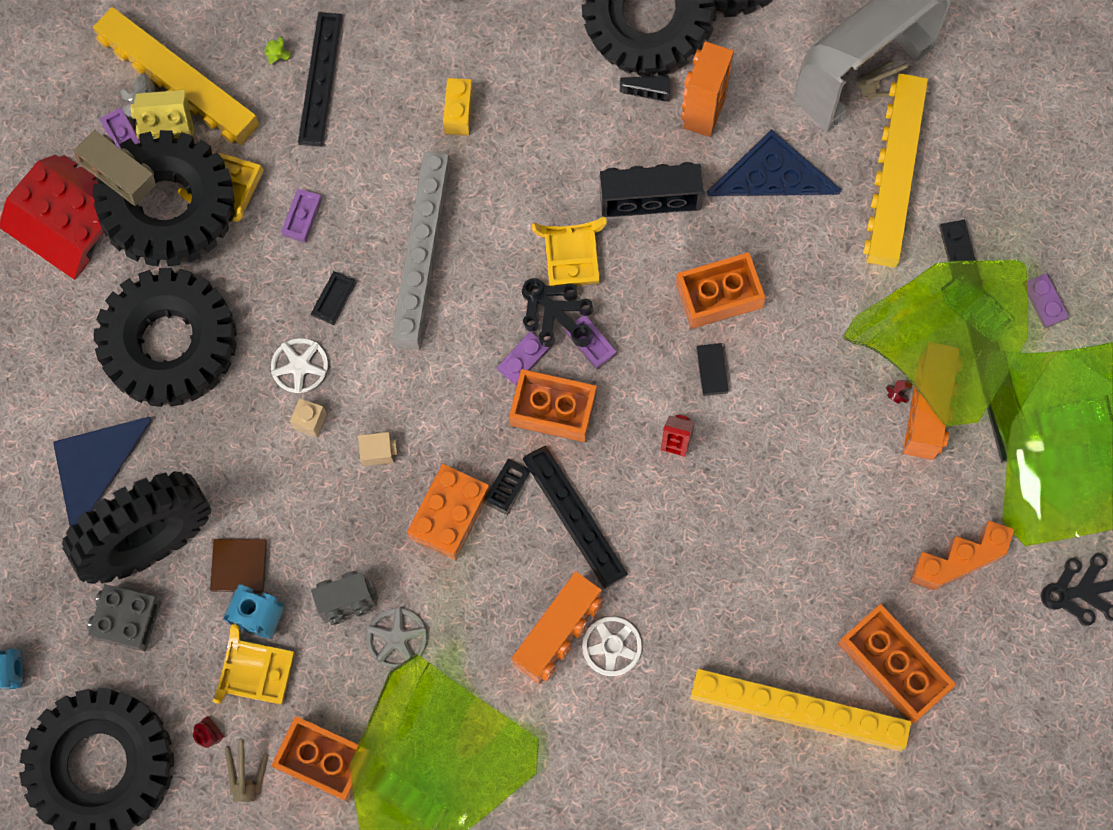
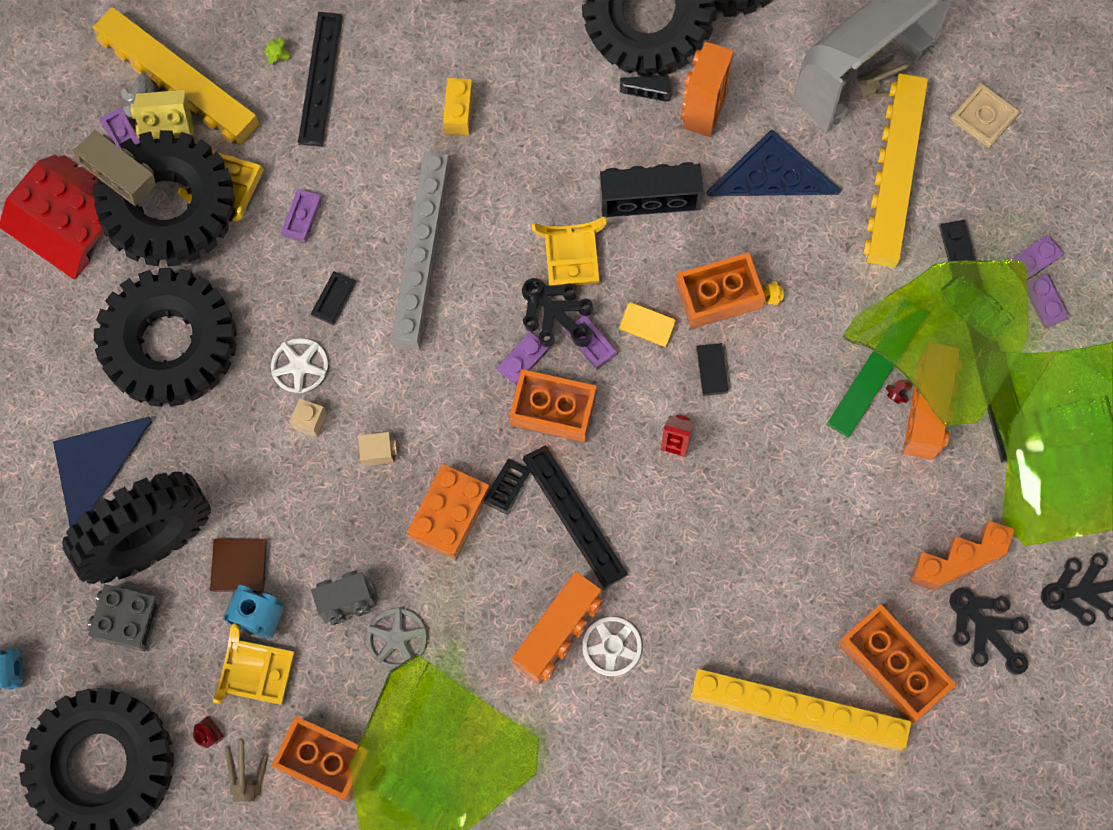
none -> yellow slope [619,302,676,347]
none -> yellow plate [763,281,784,306]
none -> green tile [826,301,927,438]
none -> black plant [949,588,1028,675]
none -> tan tile [950,83,1020,148]
none -> medium lavender plate [1007,235,1063,284]

